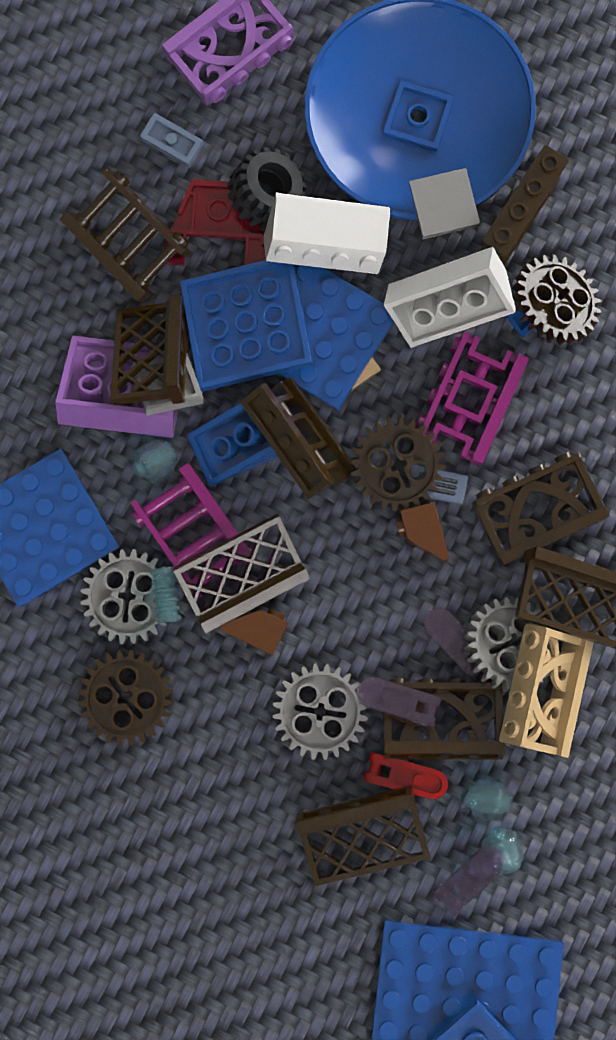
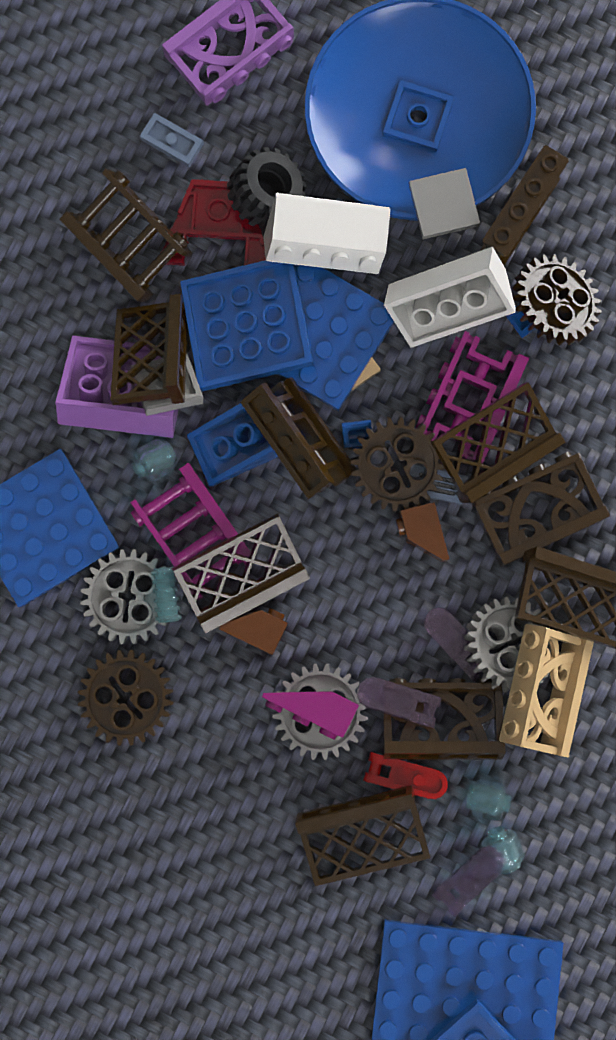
none -> magenta slope [262,691,359,740]
none -> blue slope [341,420,372,448]
none -> dark brown fence [431,382,566,503]

